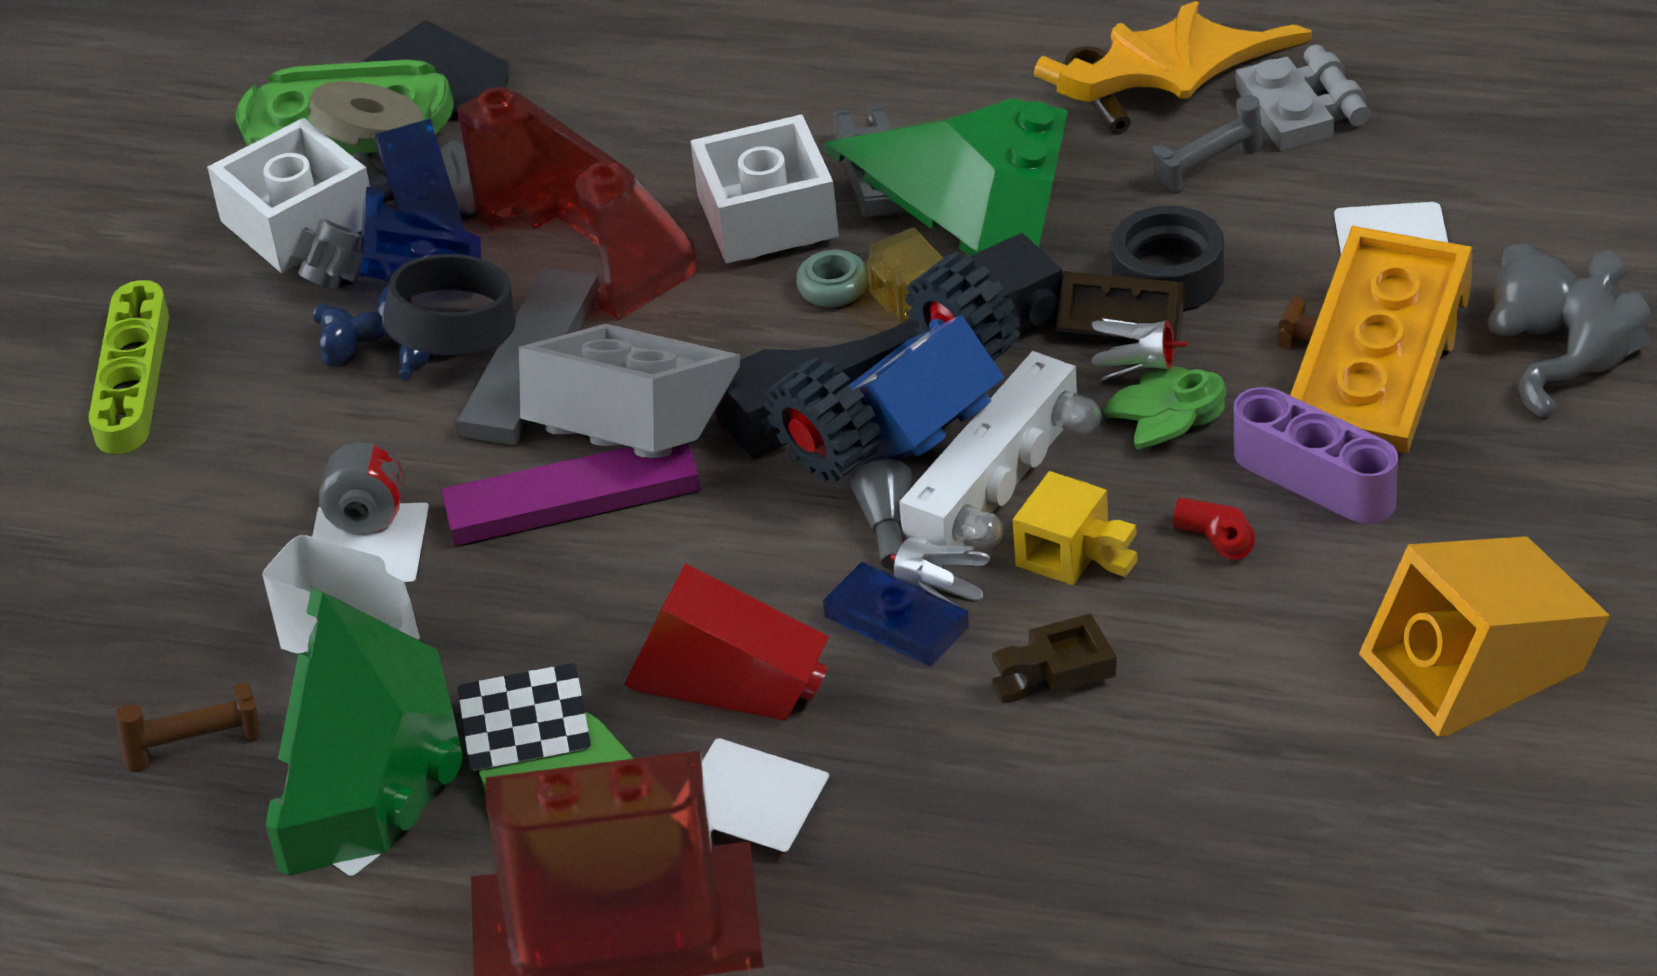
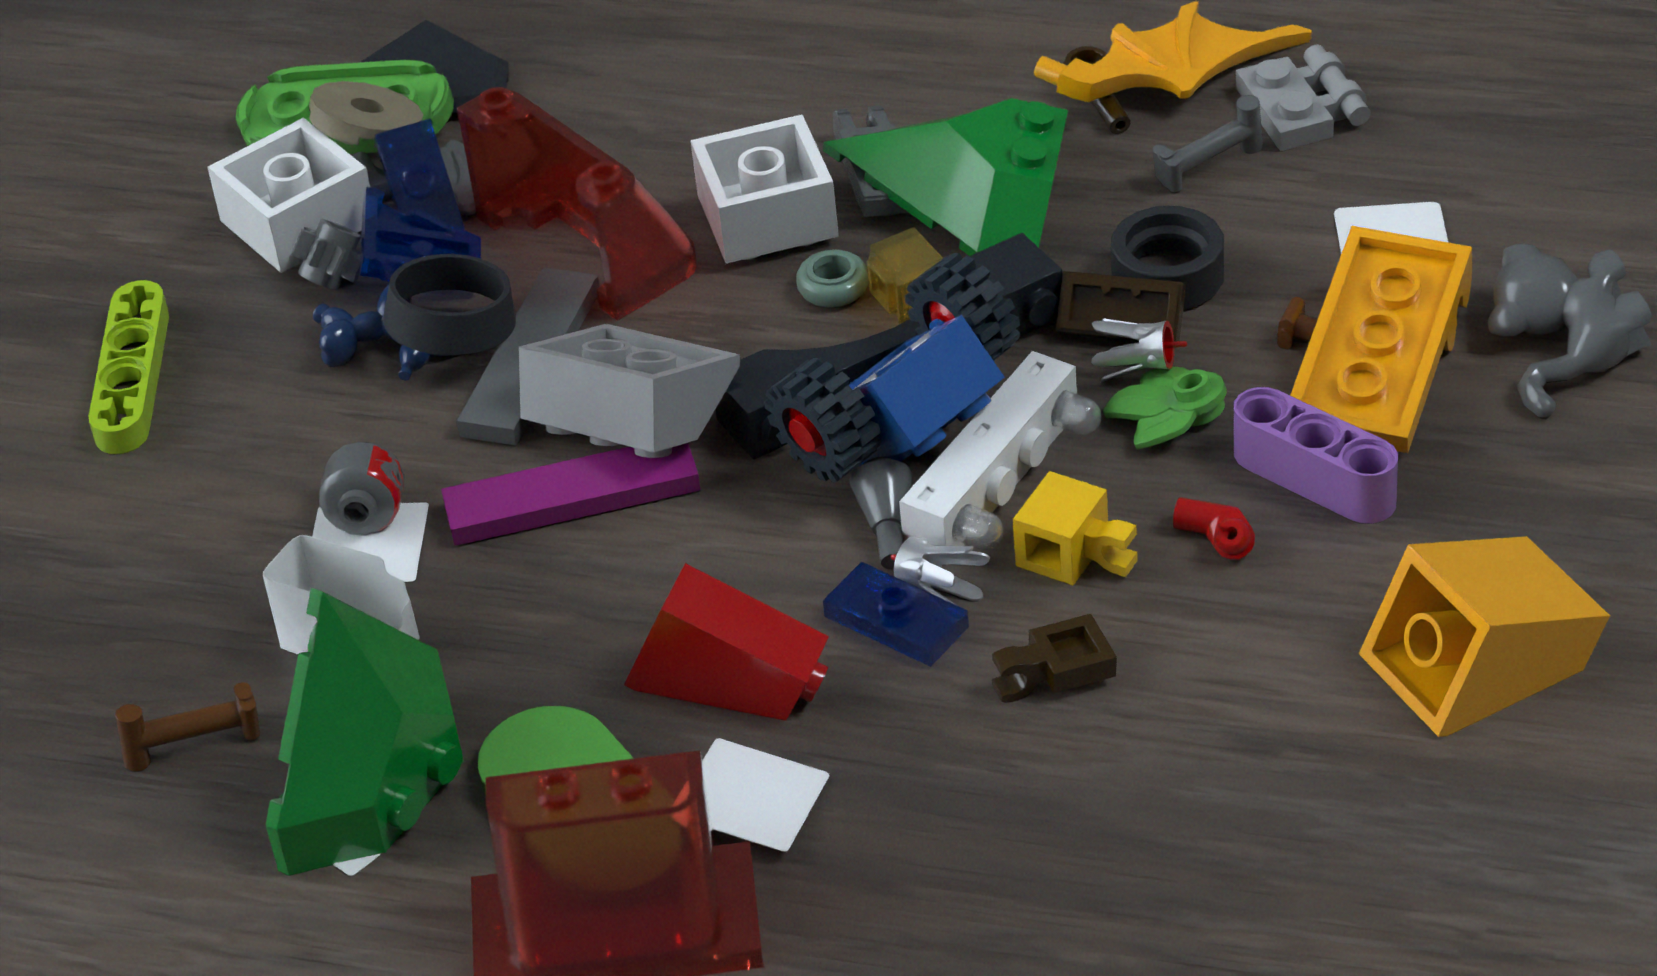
sticker [458,663,591,771] -> none

